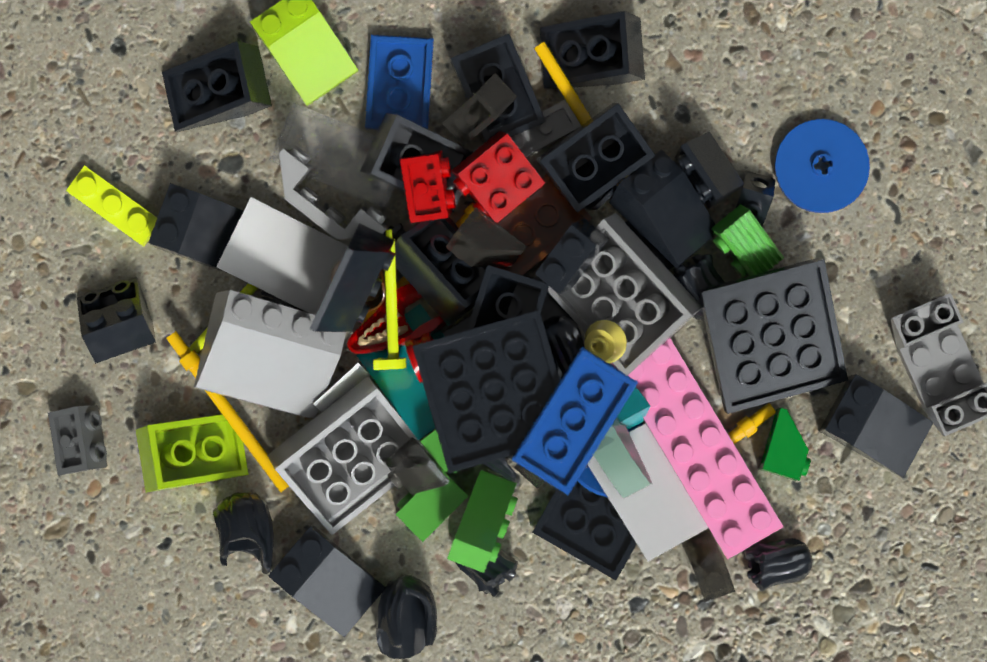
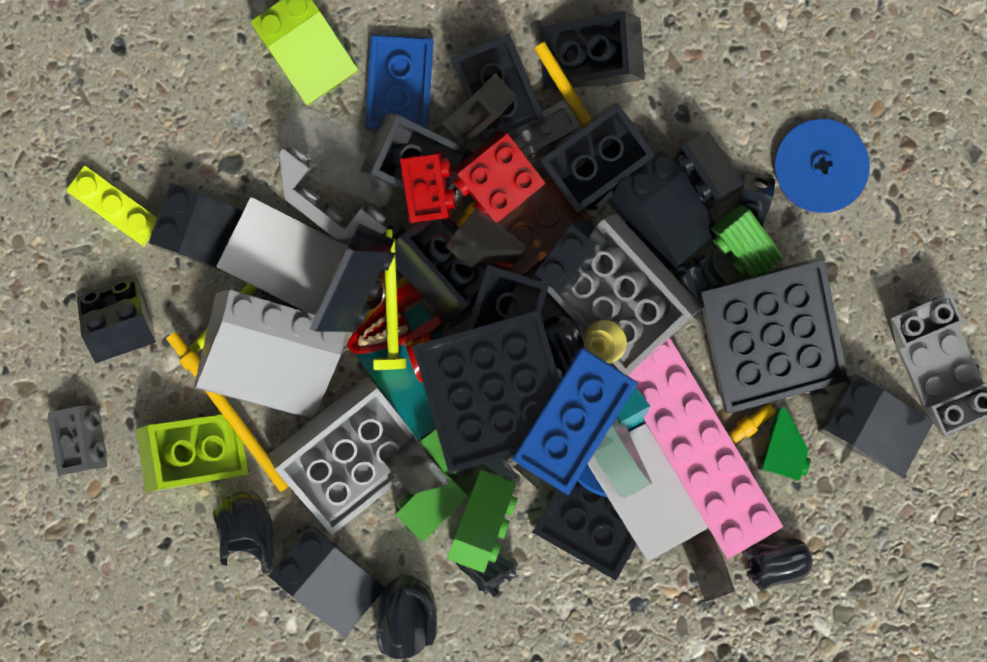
black slope [162,41,272,132] -> none
white sticker [313,363,373,412] -> none

